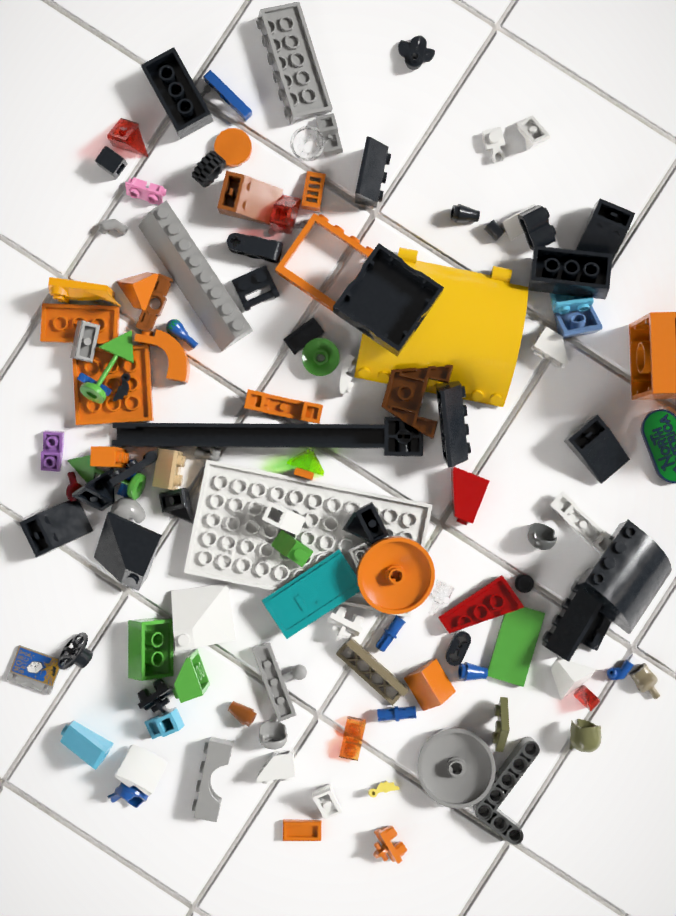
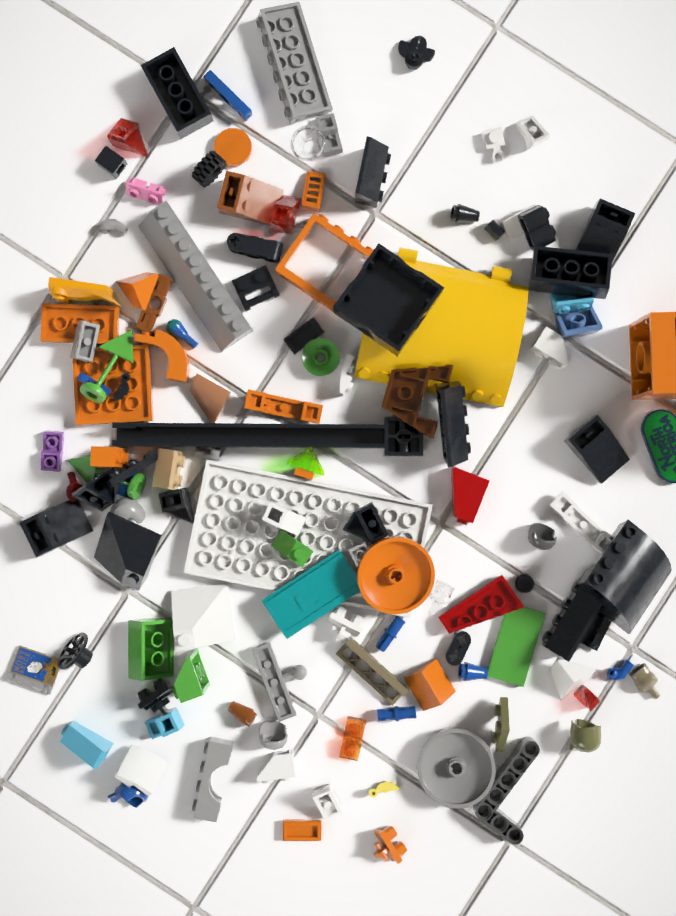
none -> nougat slope [189,373,231,423]

